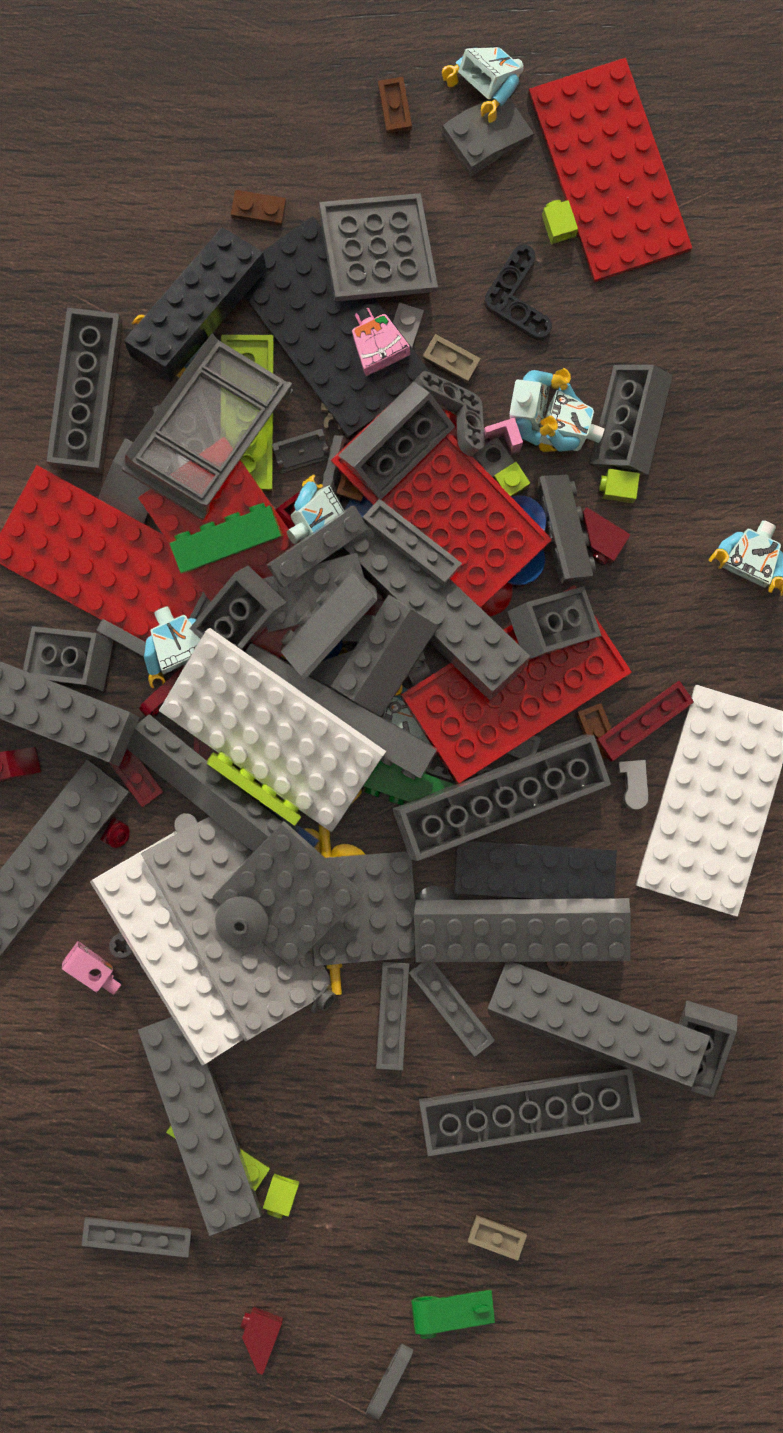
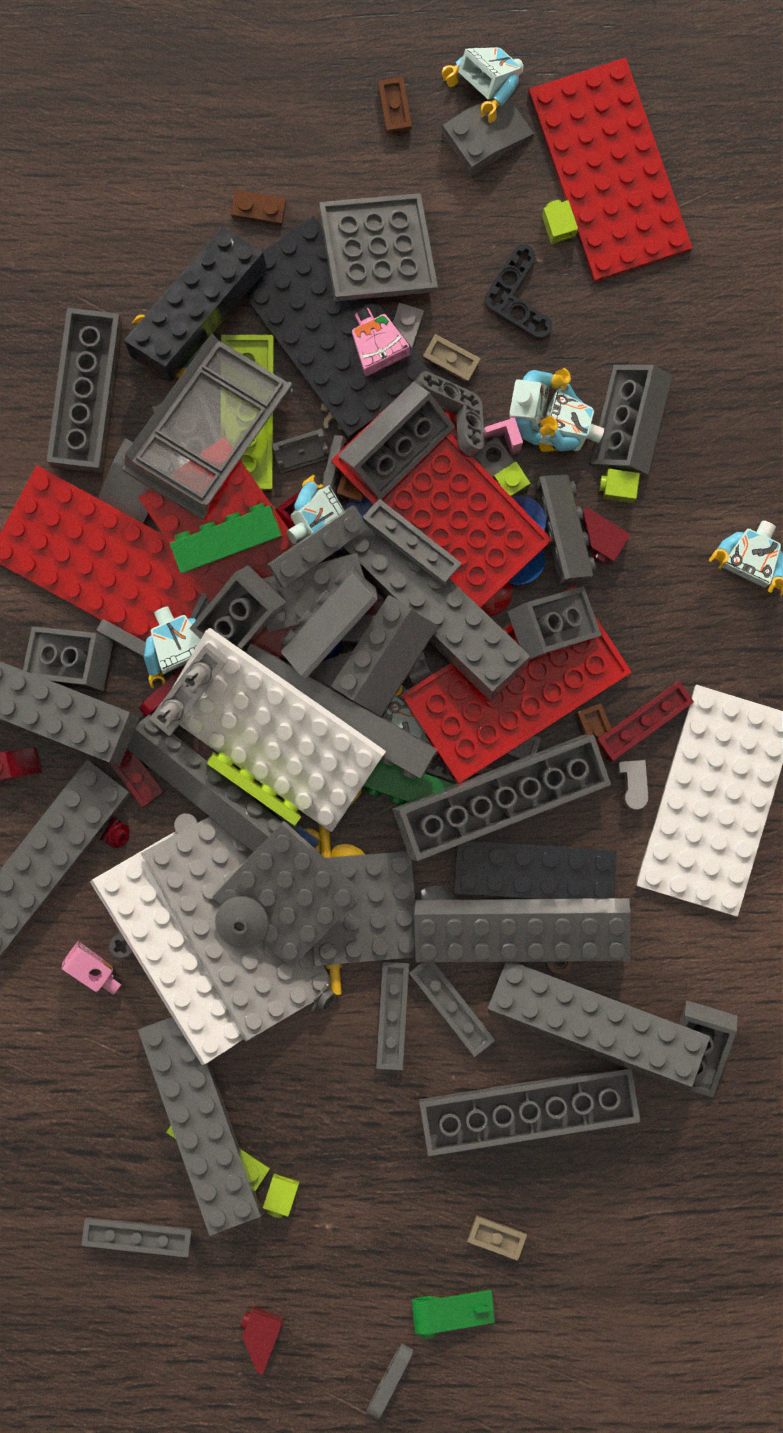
none -> light grey plate [149,642,229,736]

